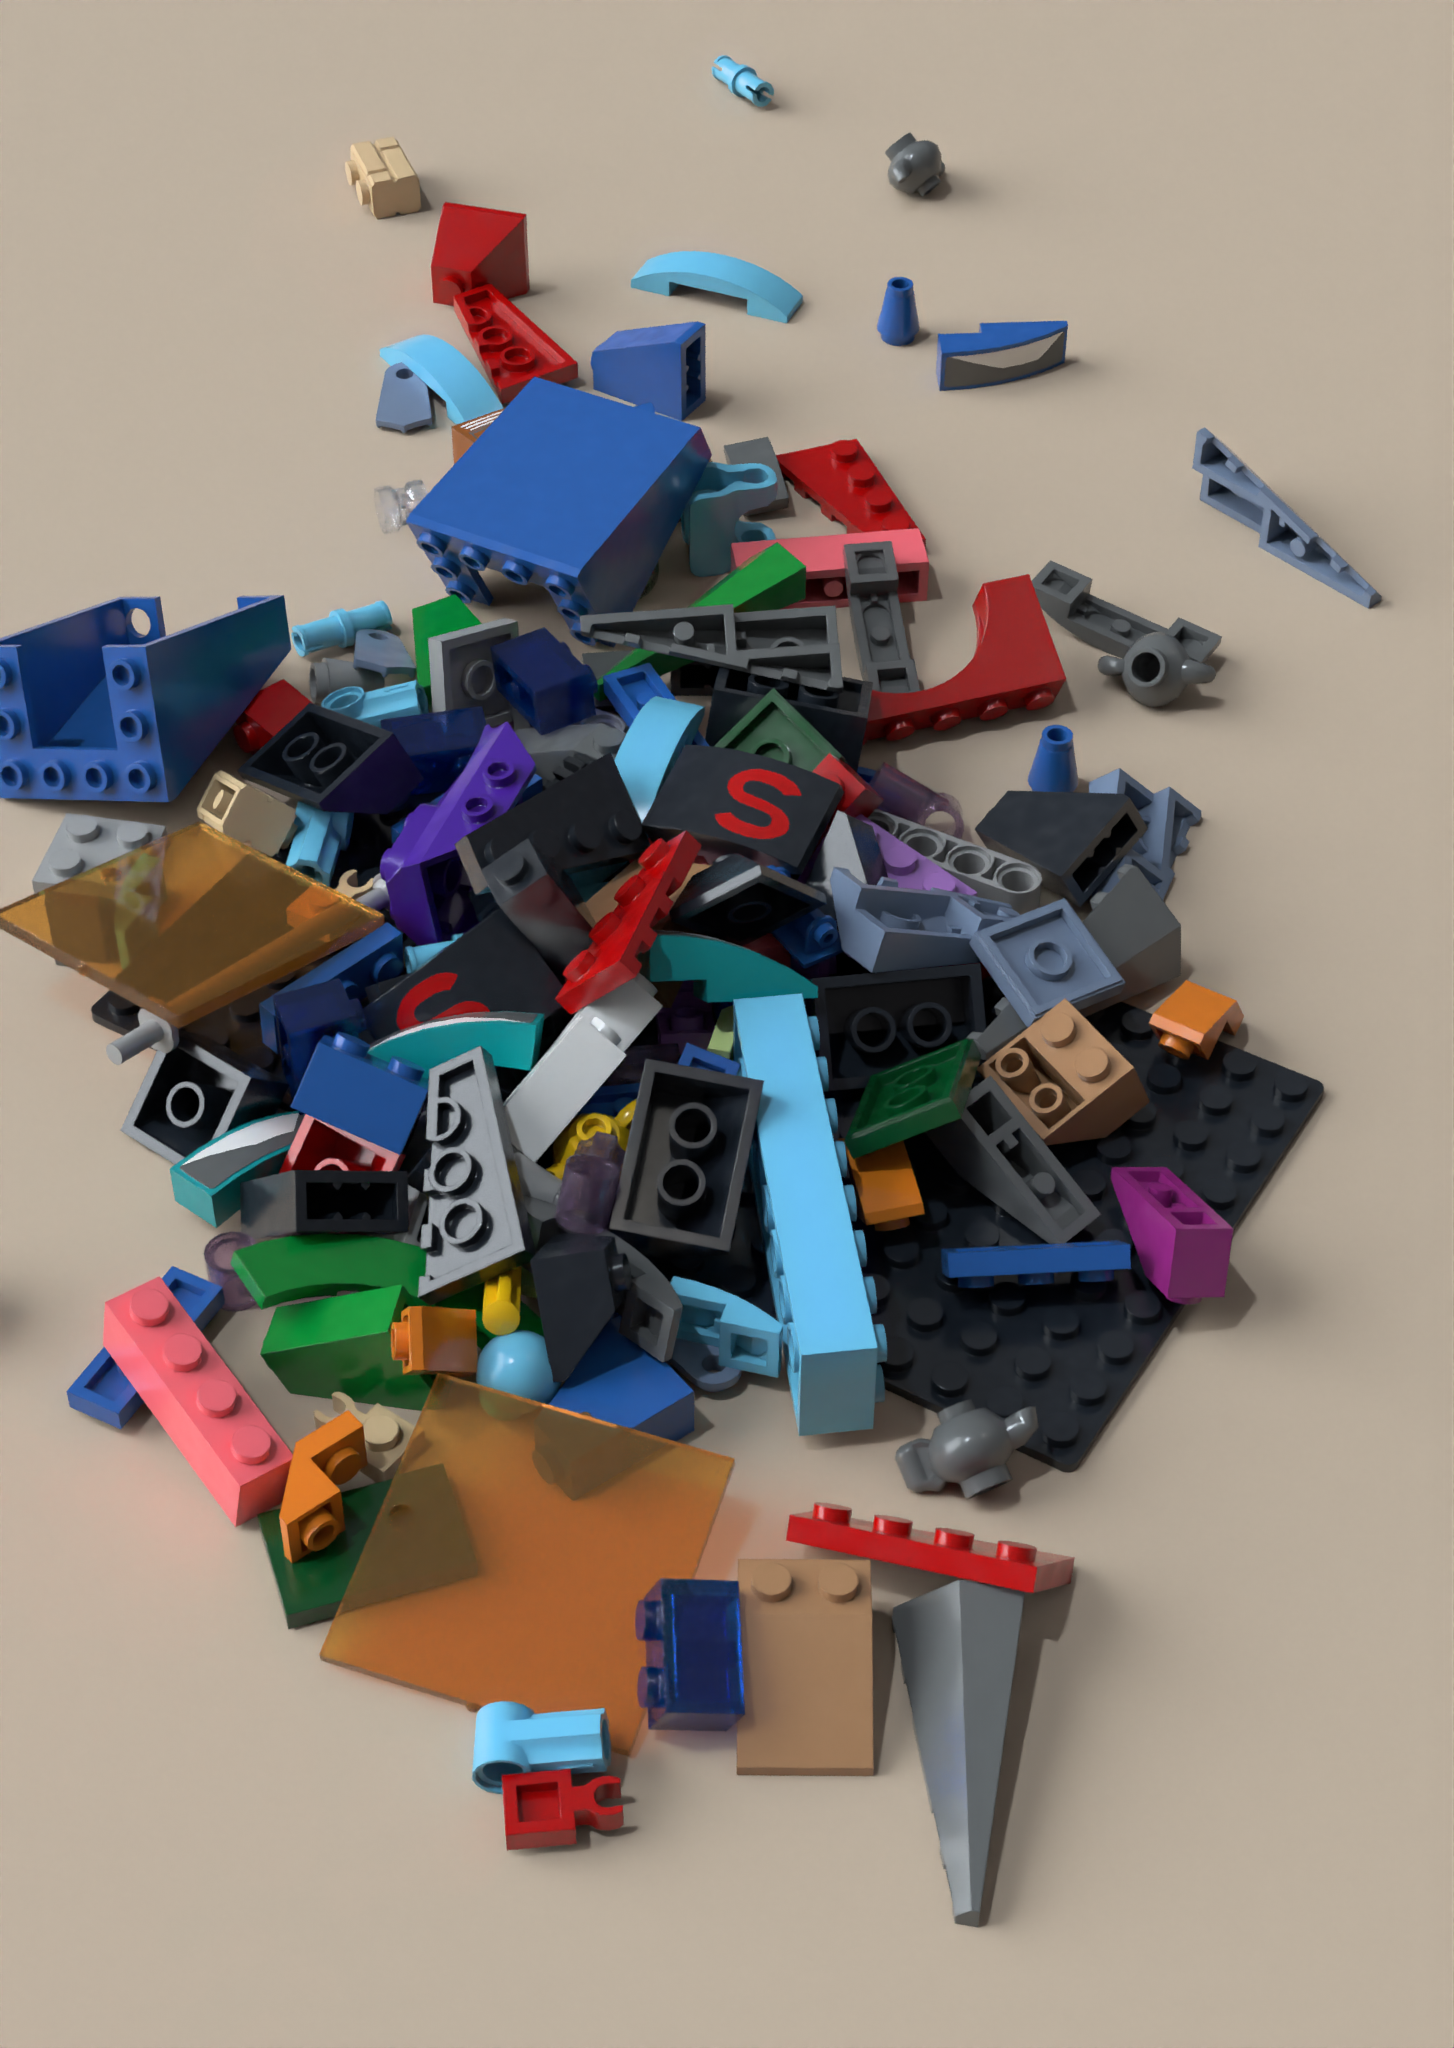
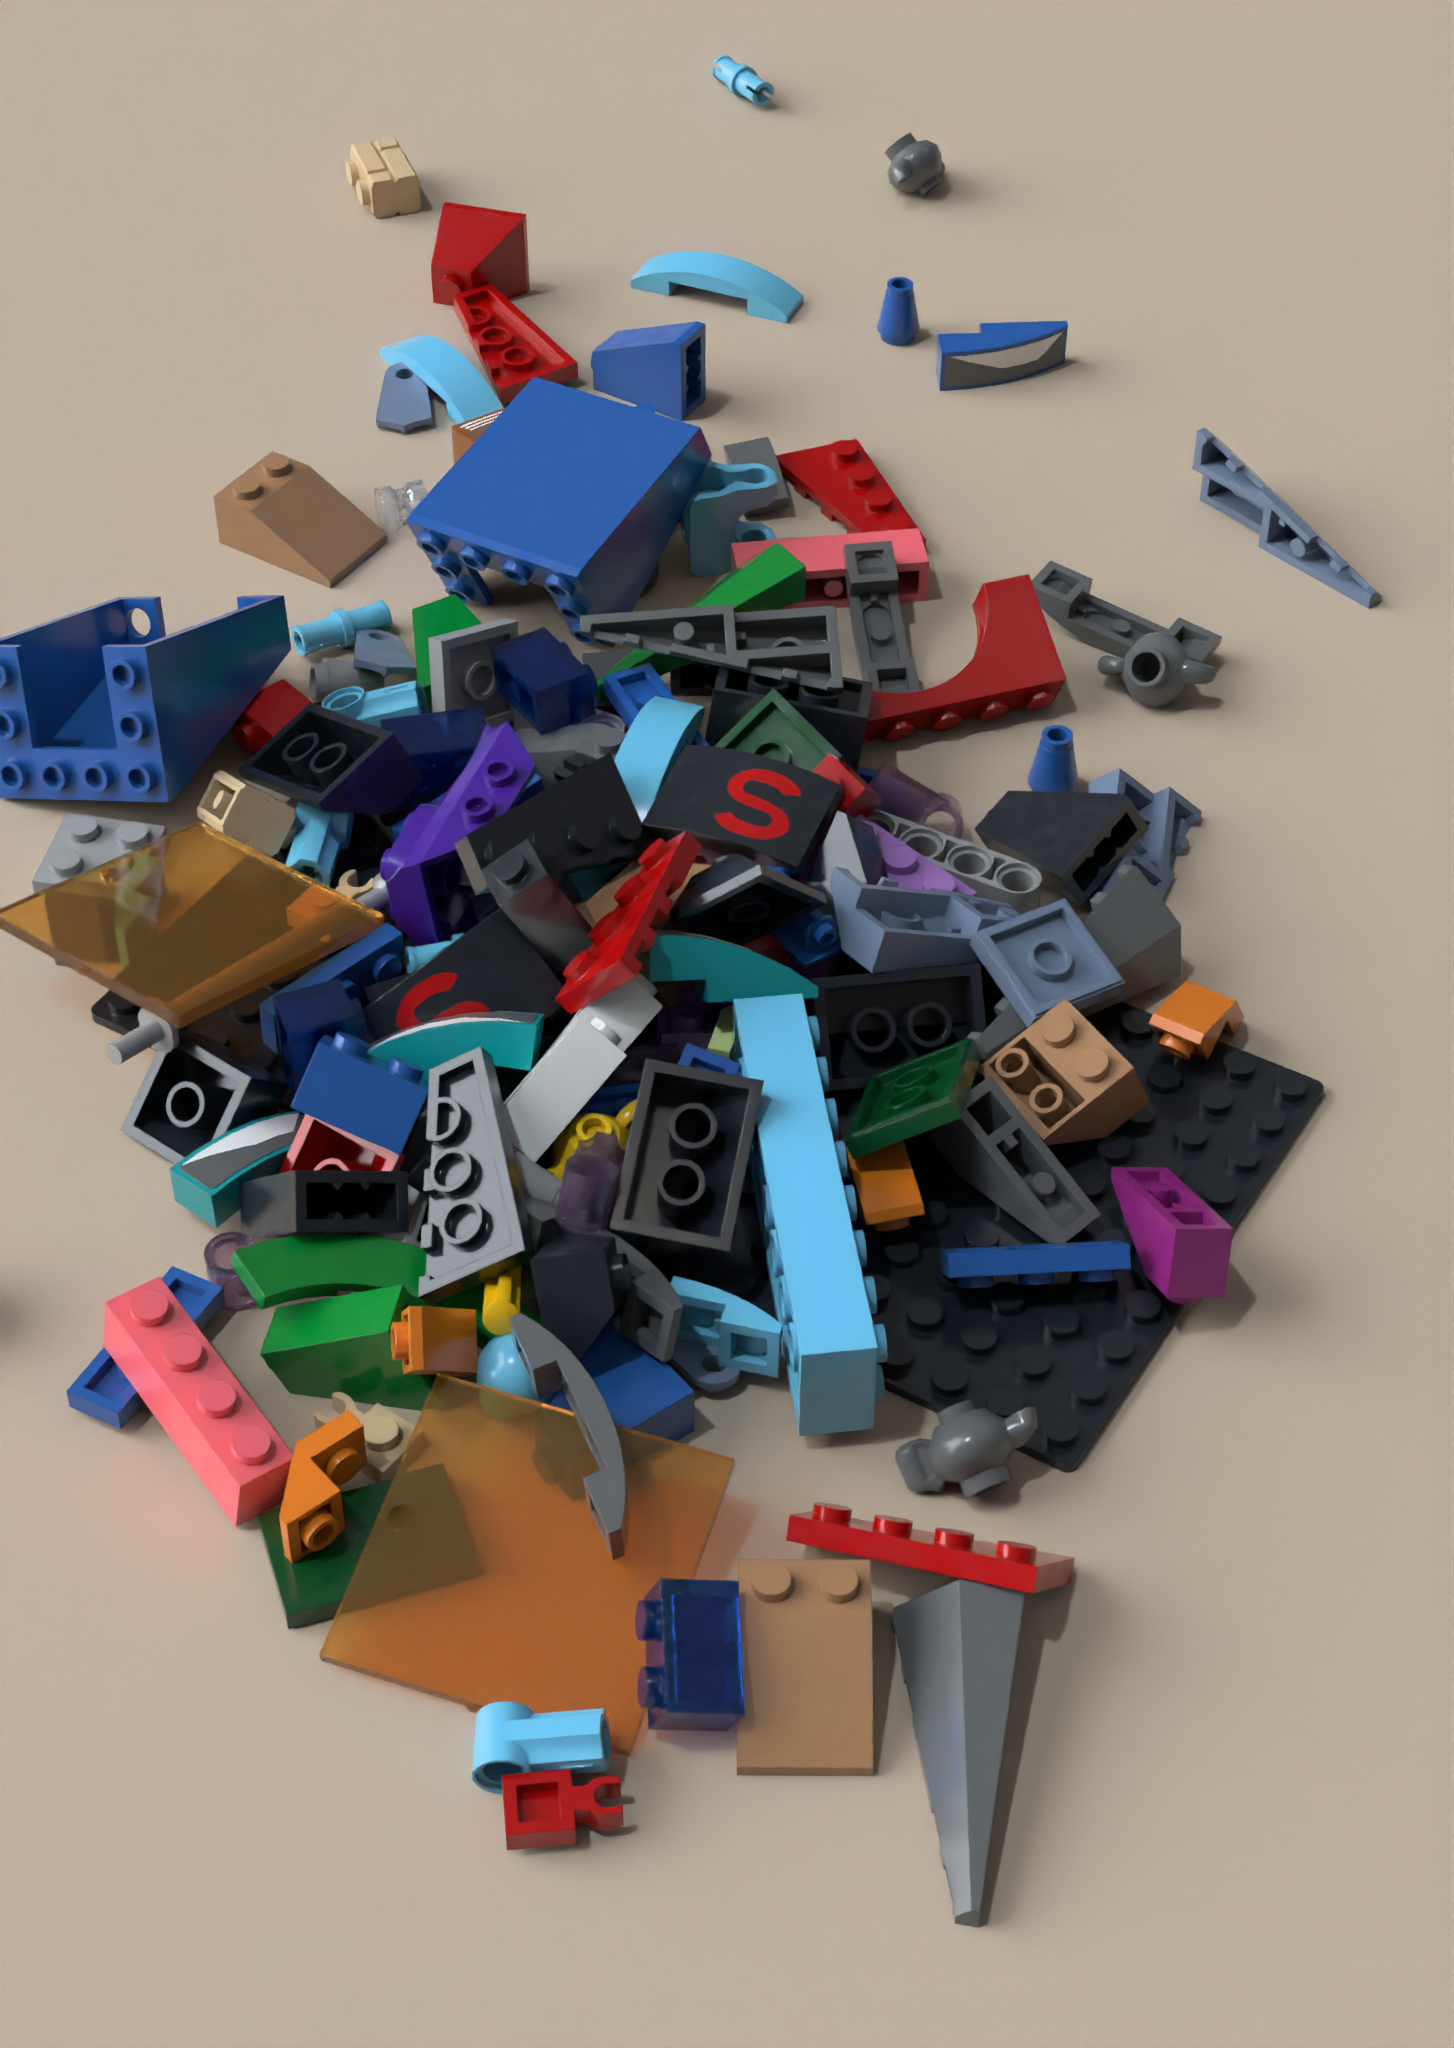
none -> medium nougat slope [213,451,388,588]
none -> dark grey slope [509,1313,630,1560]

